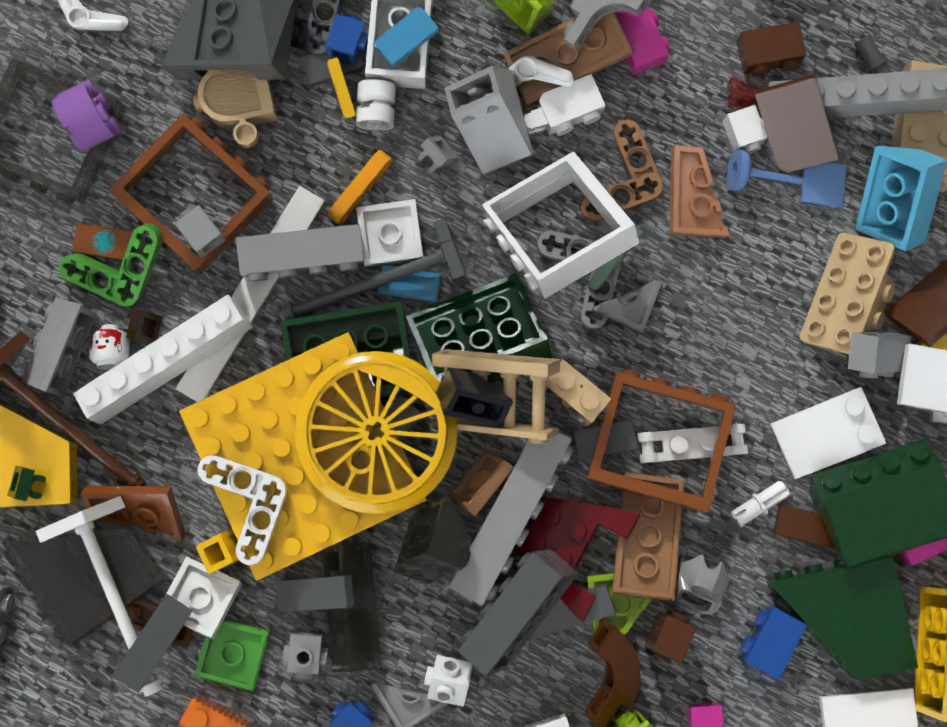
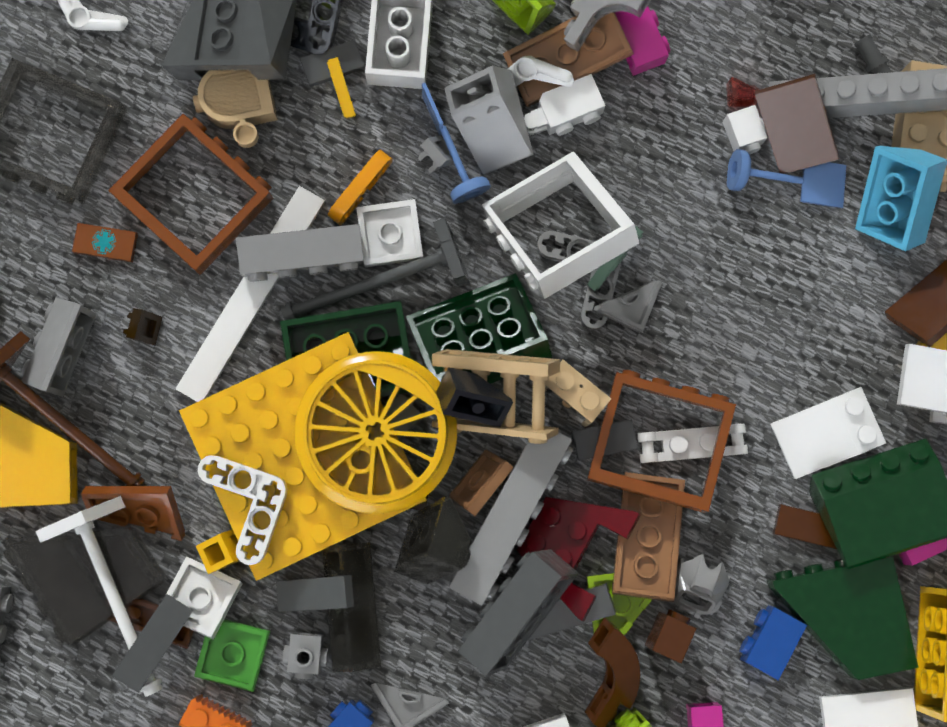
dark green tile [7,465,46,501] -> none
medium lavender brick [52,79,122,152] -> none
bright green beam [59,223,163,307] -> none
white brick [73,295,253,424] -> none
white head [89,324,130,371] -> none
light grey brick [174,205,226,258] -> none
blue brick [325,14,368,66] -> none
white wheel [356,79,396,131] -> none
dark azure tile [373,5,439,68] -> none
dark azure tile [377,264,441,304] -> none
white brick [424,655,473,707] -> none
medium nougat beam [580,119,663,222] -> none
nougat wing [669,145,730,238] -> none
white axle [730,481,790,528] -> none
reddish brown brick [736,22,806,76] -> none
tan bracket [800,233,895,355] -> none
light grey brick [848,331,911,378] -> none
none -> medium blue piece [422,83,491,204]

